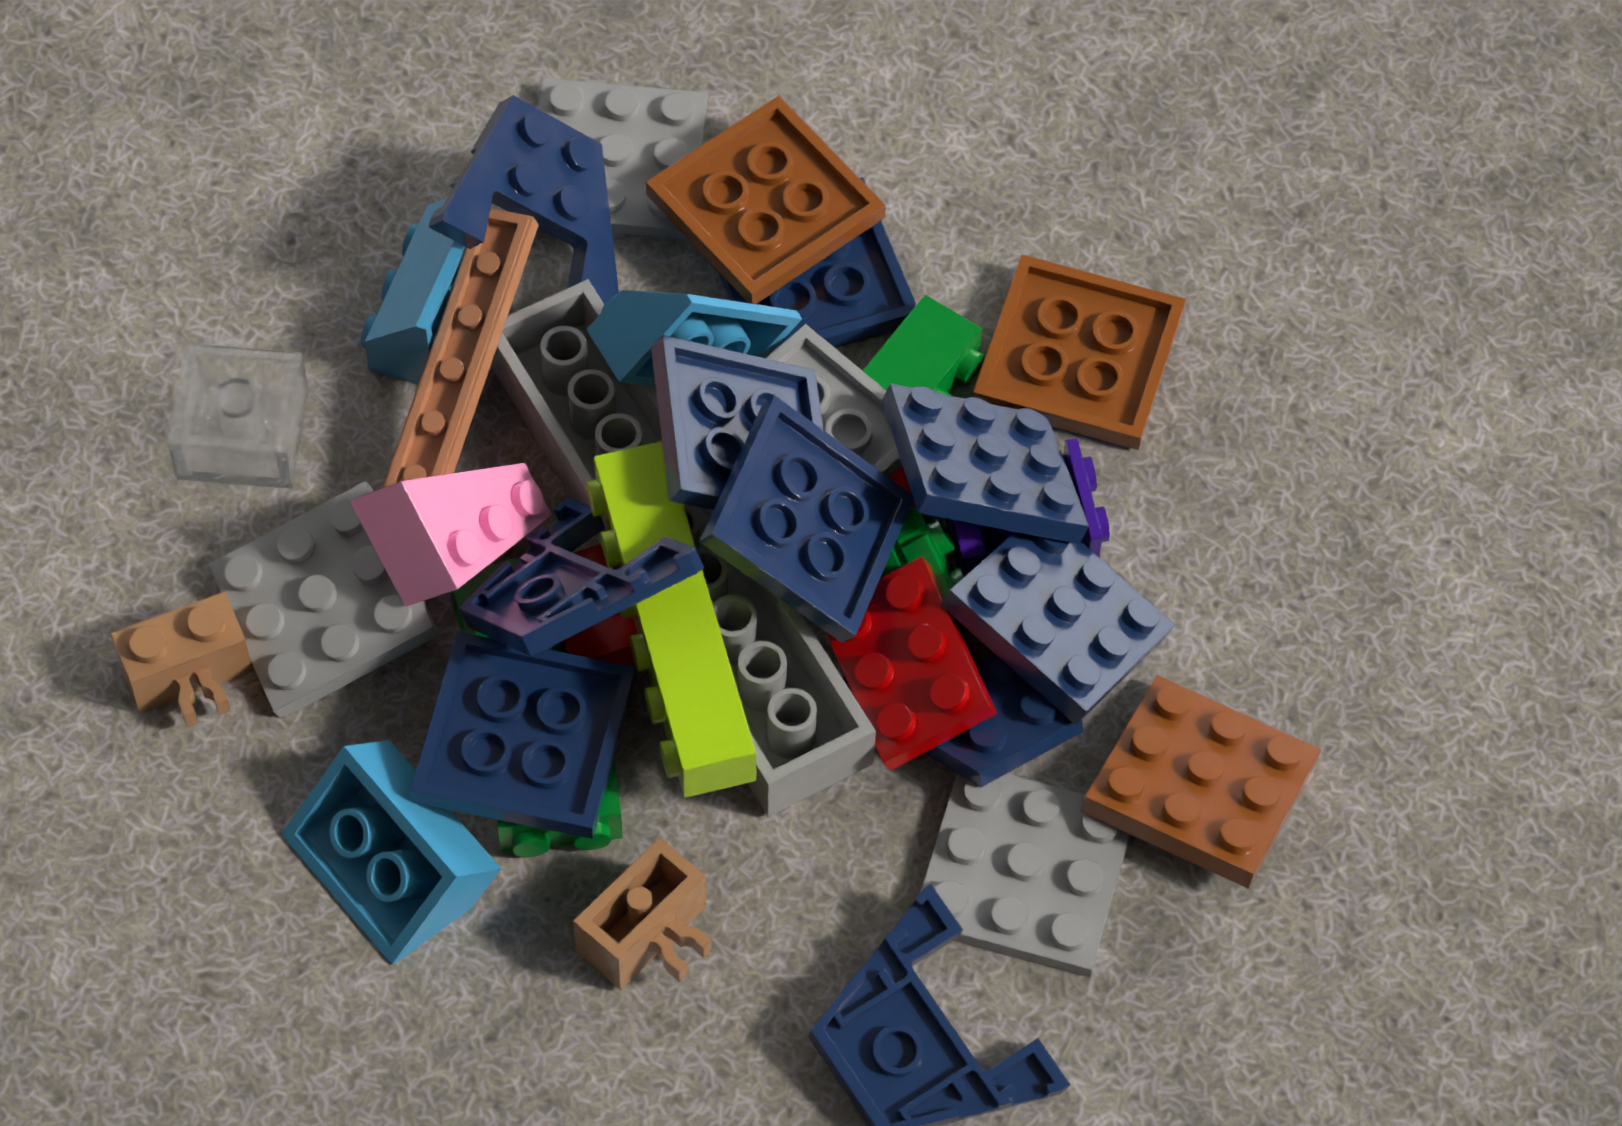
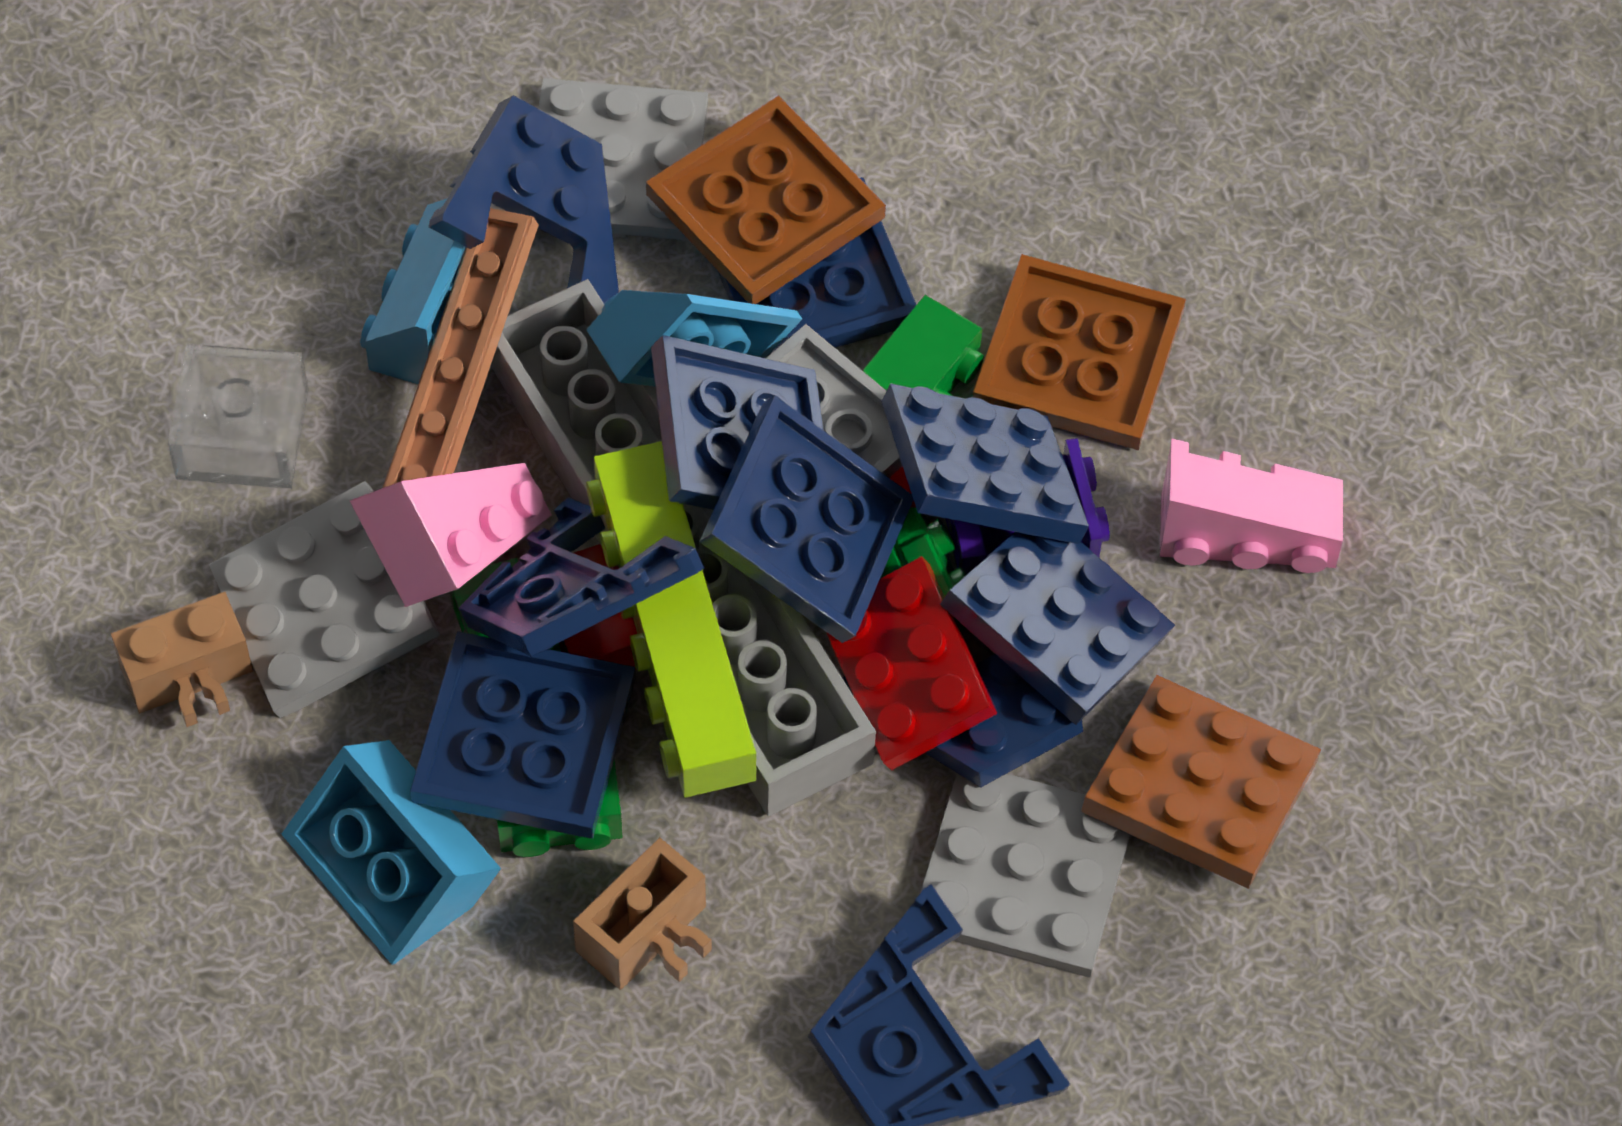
none -> bright pink wedge [1160,439,1343,573]

